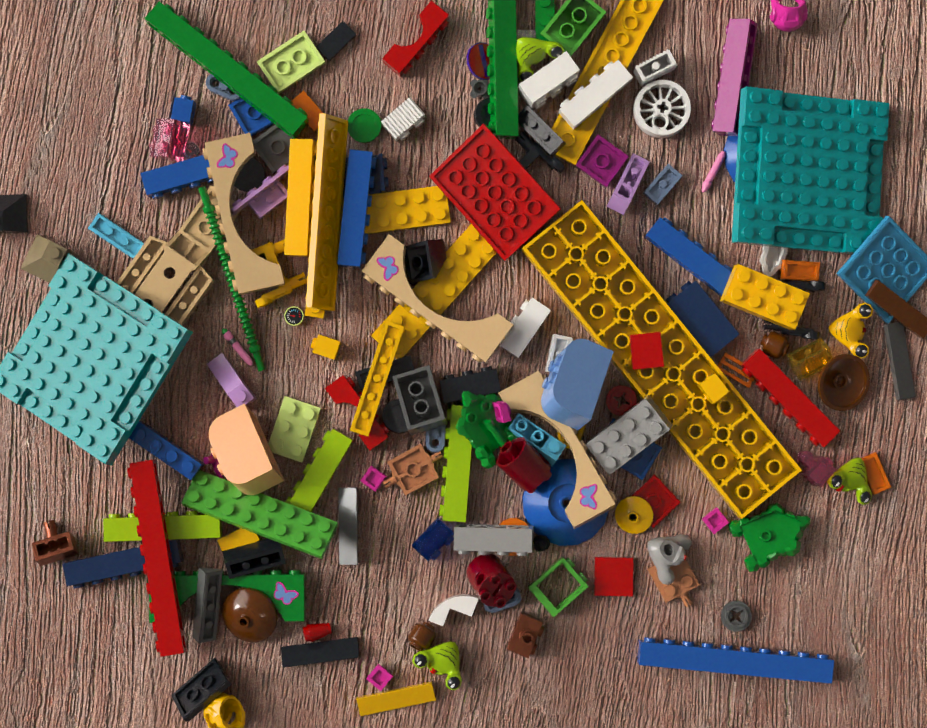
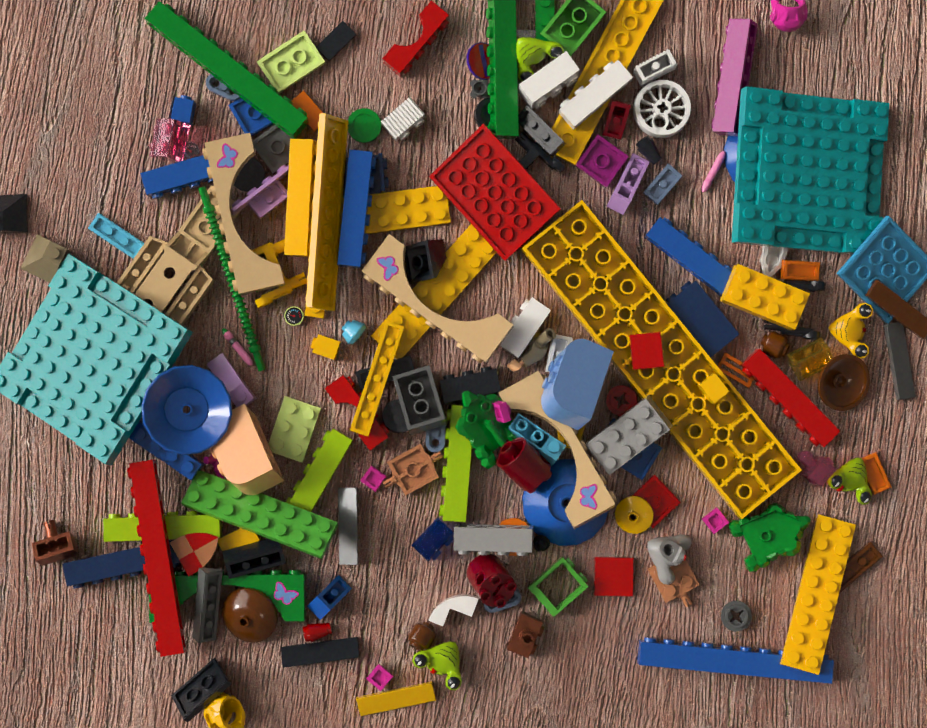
none -> blue dish [141,365,232,455]
none -> shield [170,533,219,576]
none -> blue slope [307,575,352,620]
none -> medium azure cone [341,320,366,345]
none -> dark tan arm [507,328,556,372]
none -> dark red slope [603,100,631,140]
none -> black cone [636,135,662,165]
none -> yellow plate [780,514,856,675]
none -> reddish brown tile [839,541,883,594]

